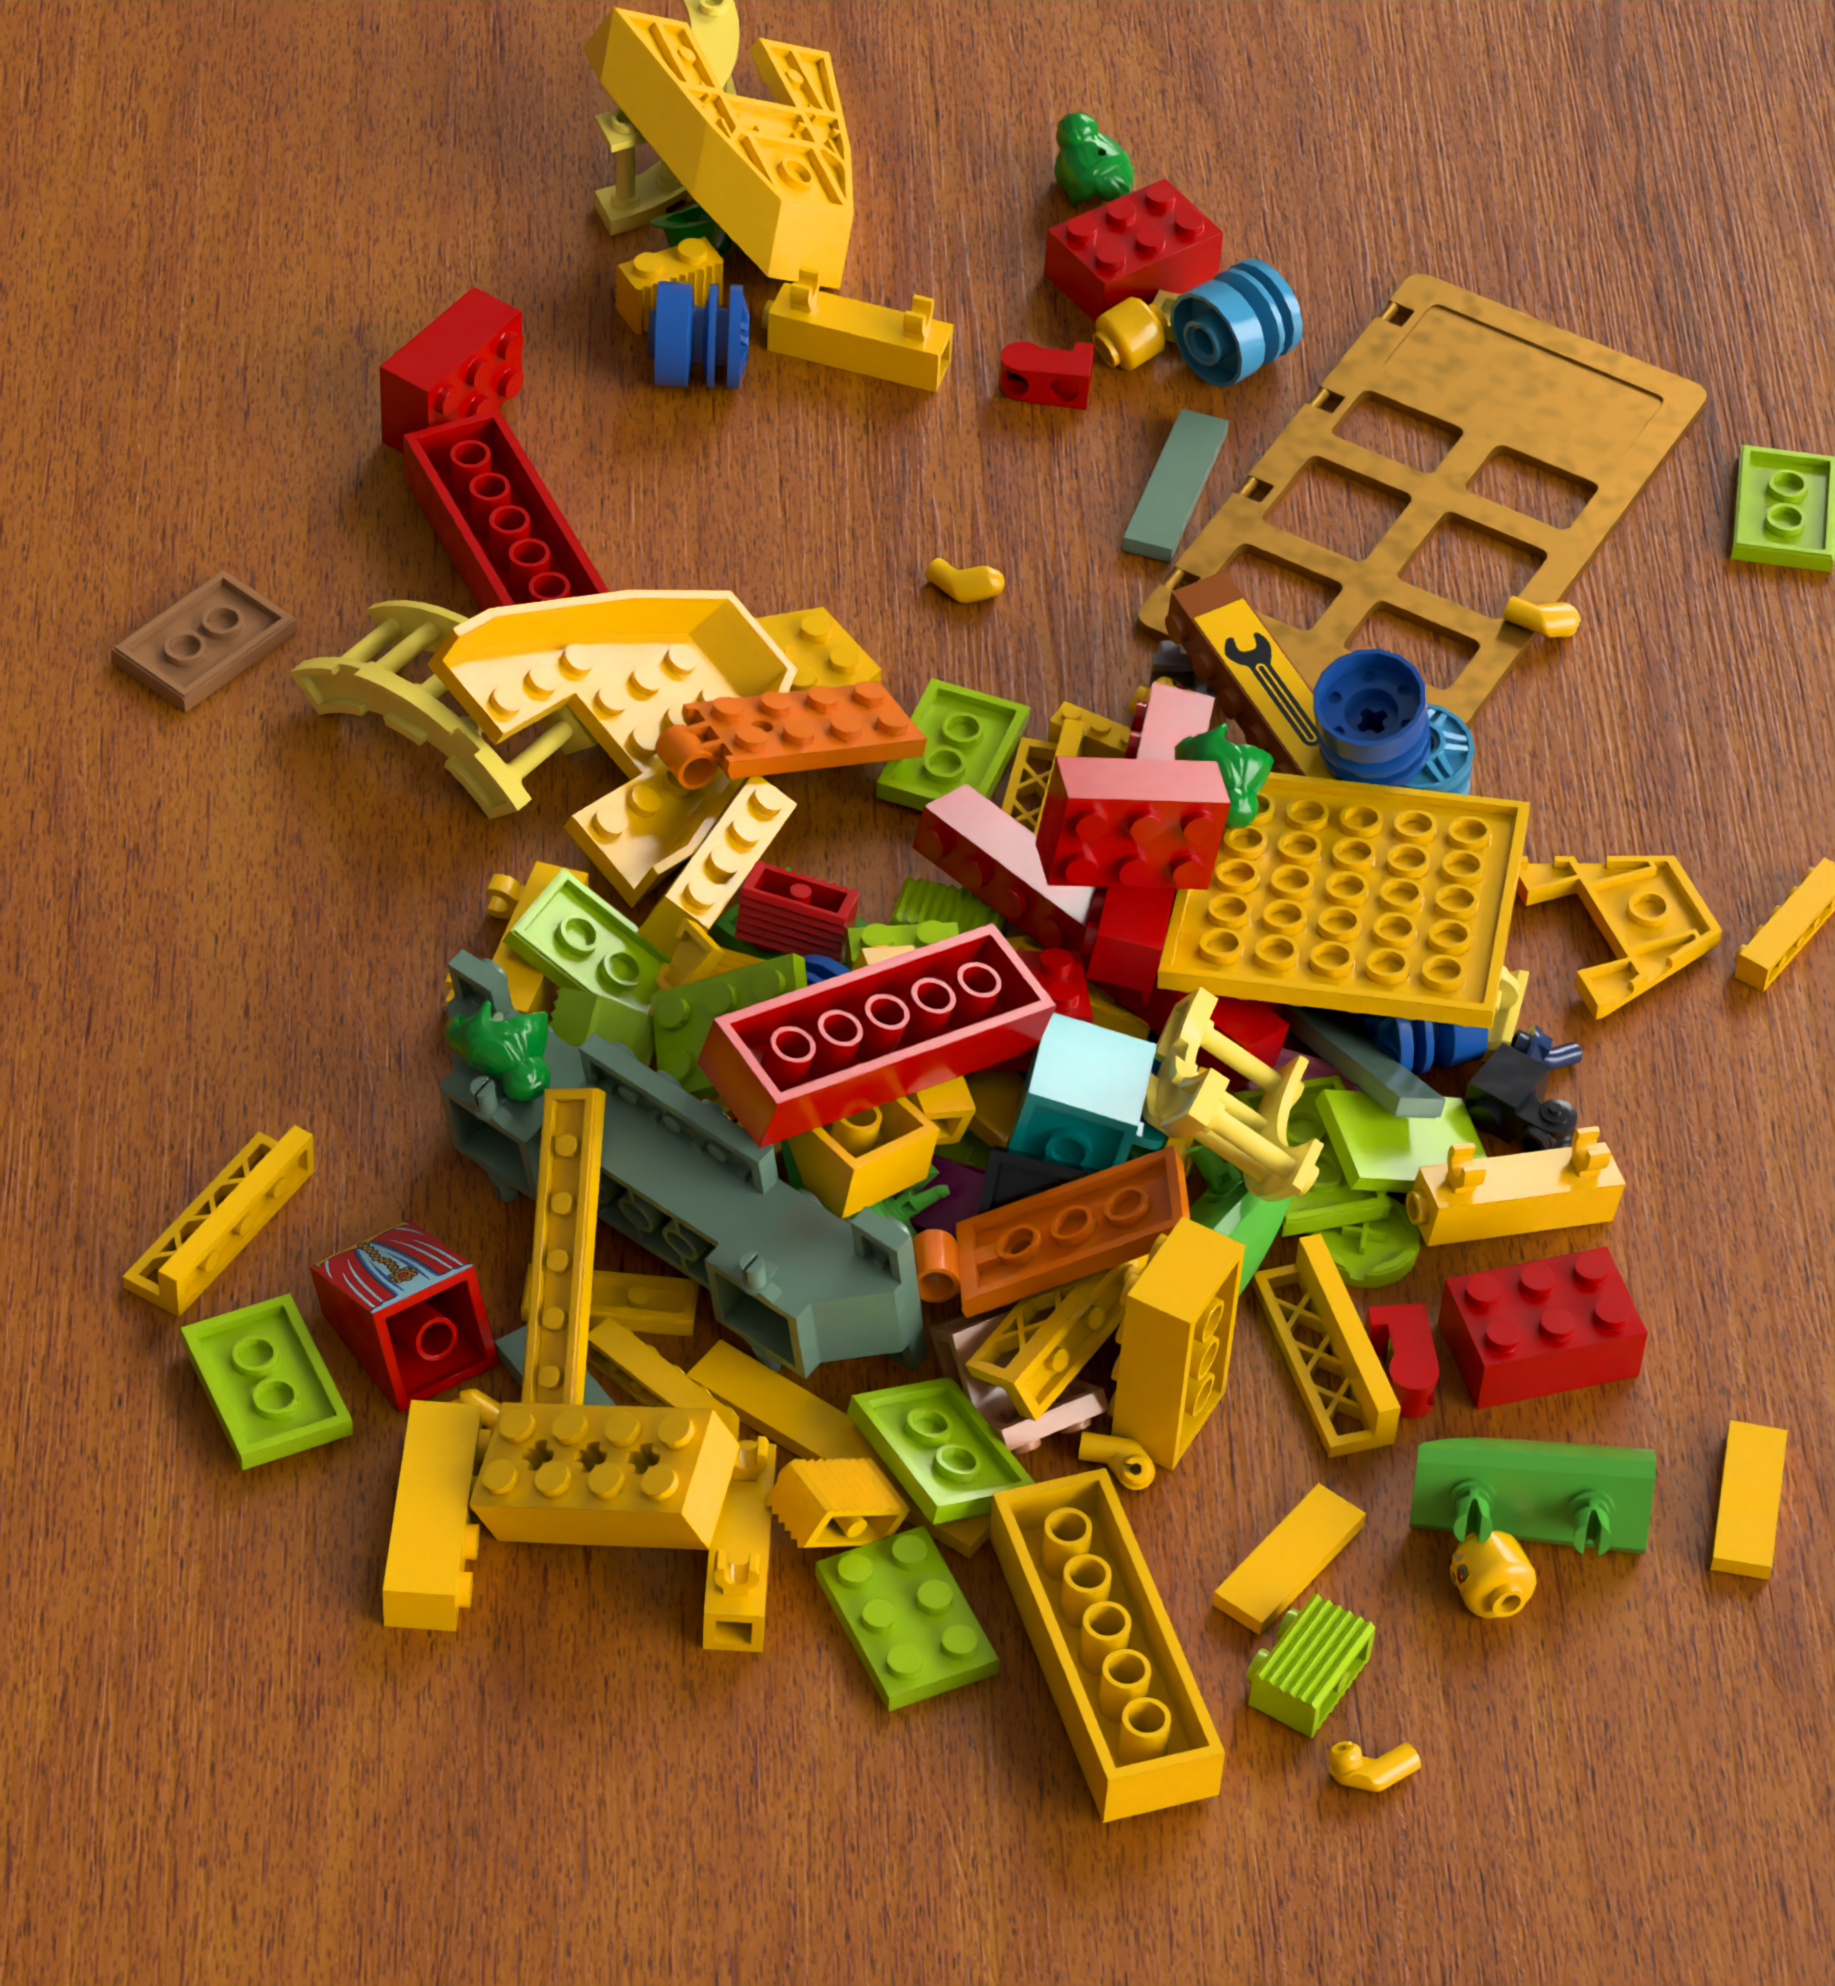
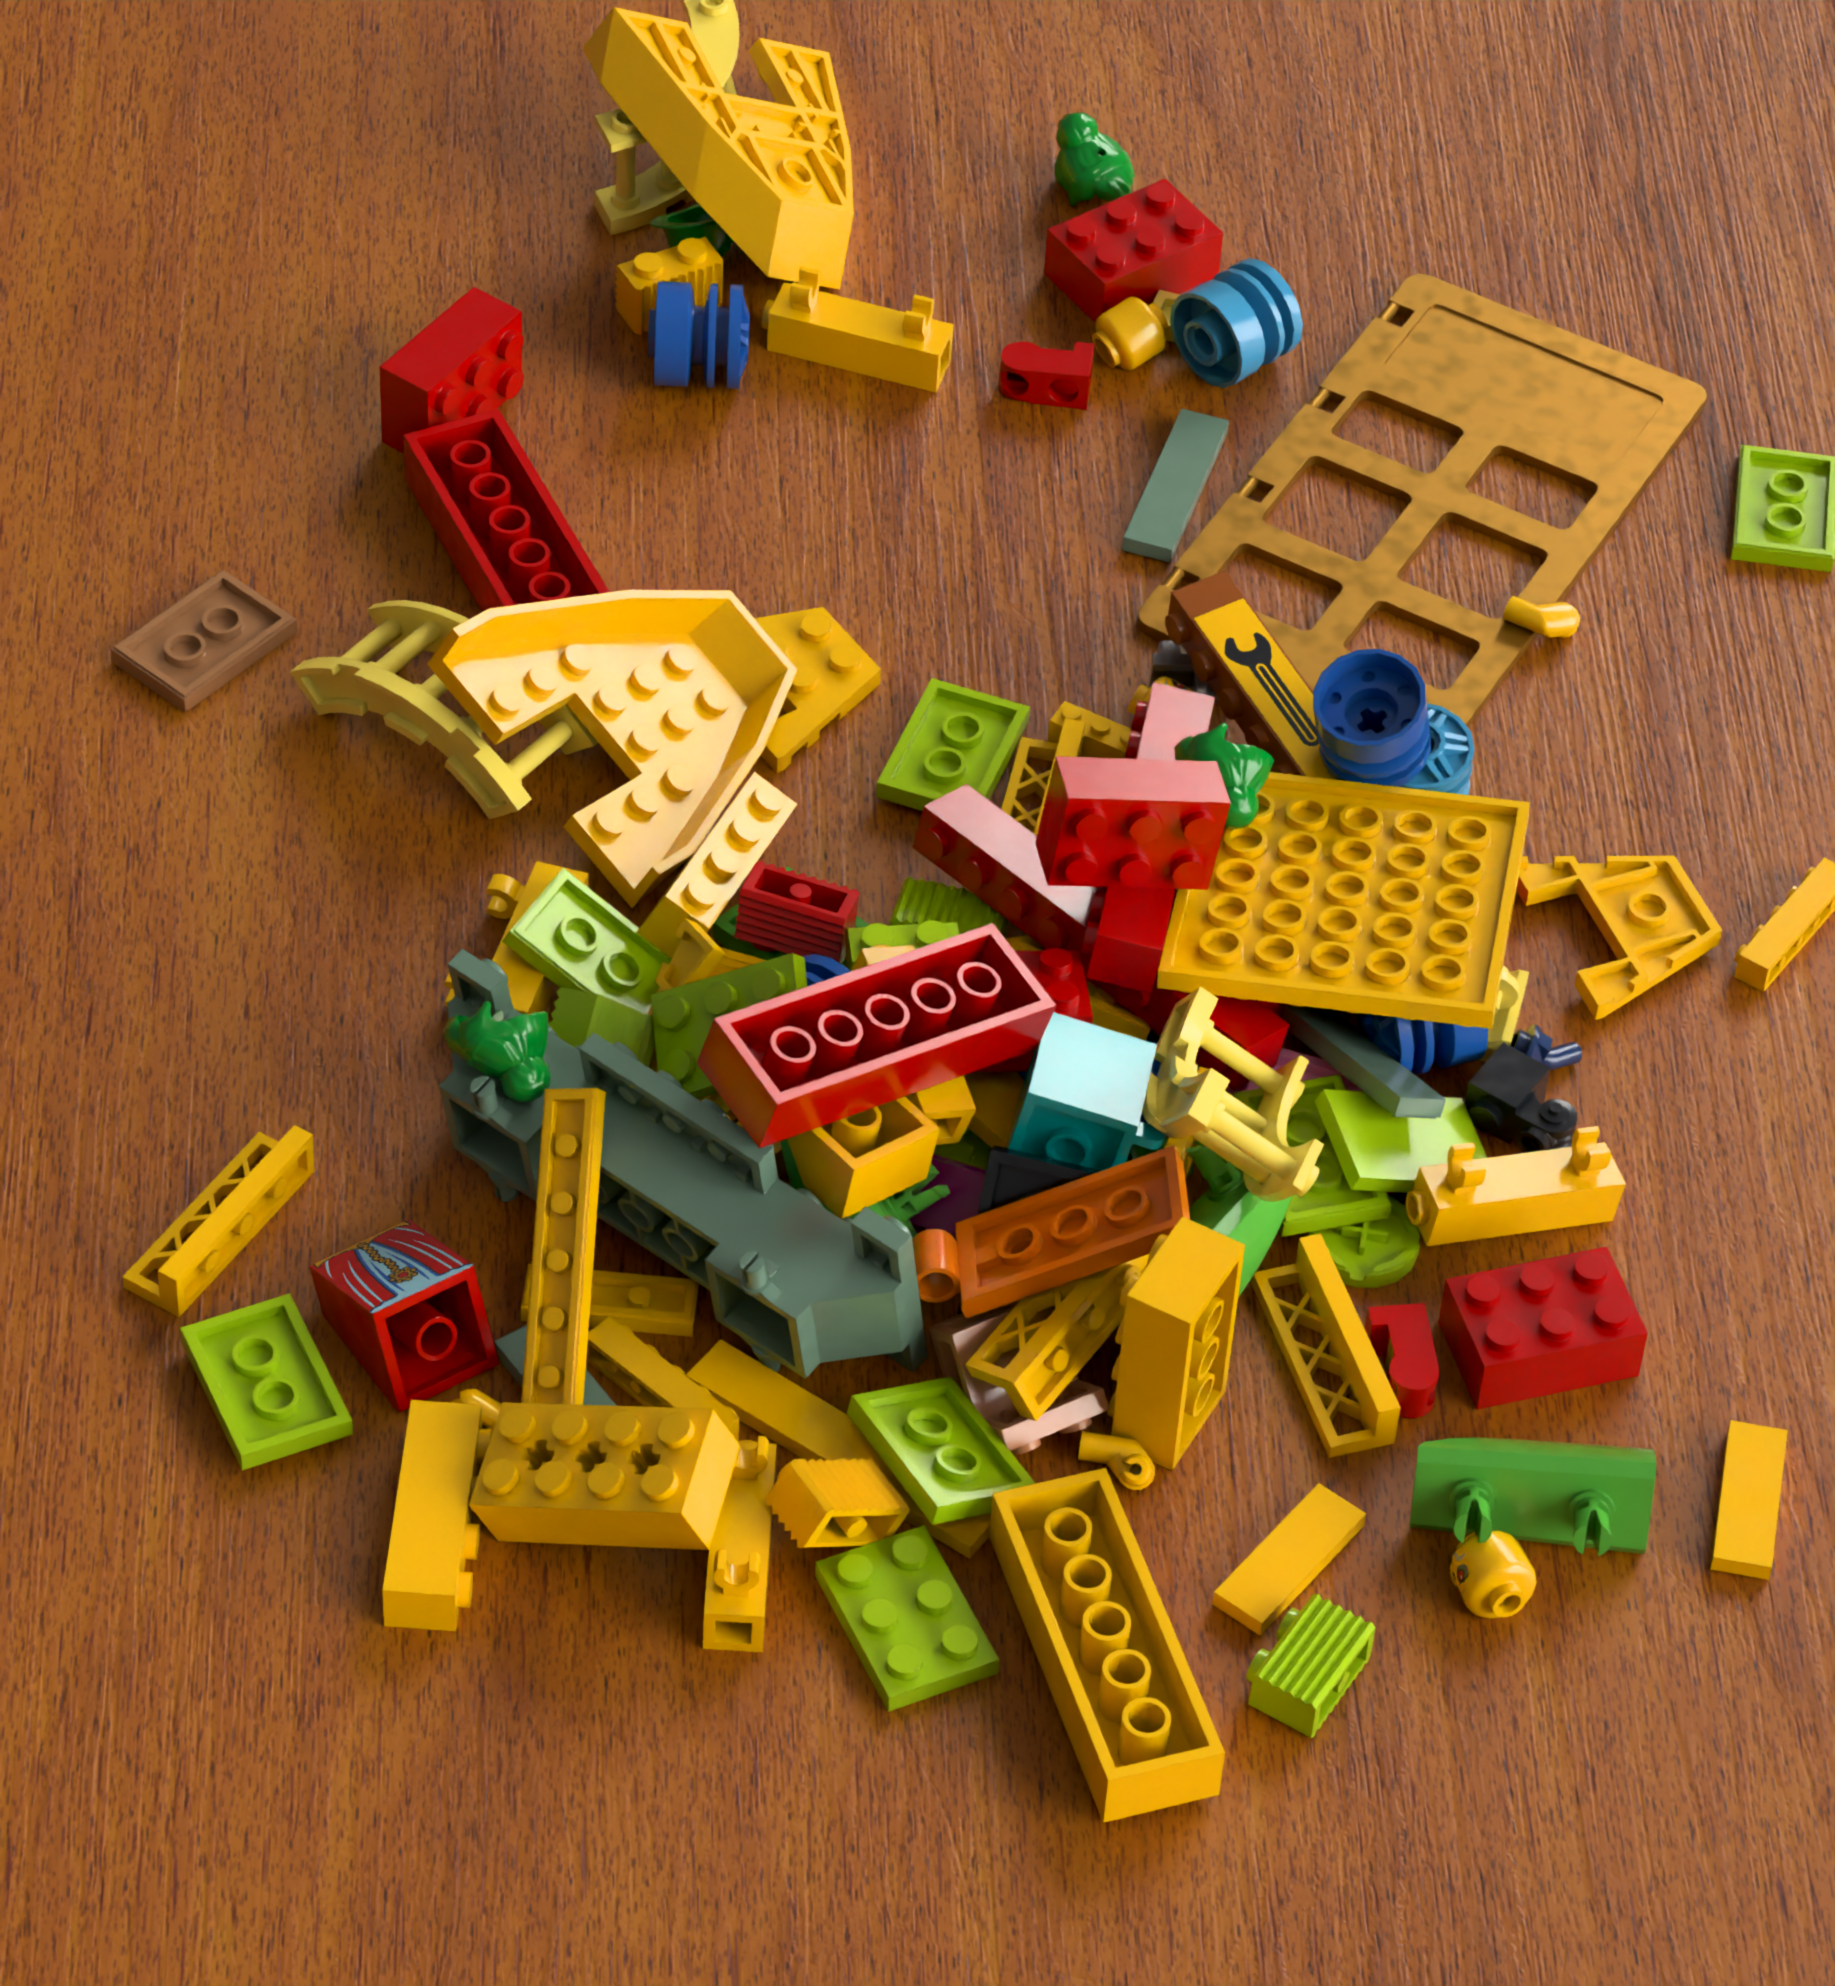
orange hinge [655,681,927,790] -> none
yellow arm [925,558,1004,604] -> none
yellow arm [1328,1741,1421,1792] -> none

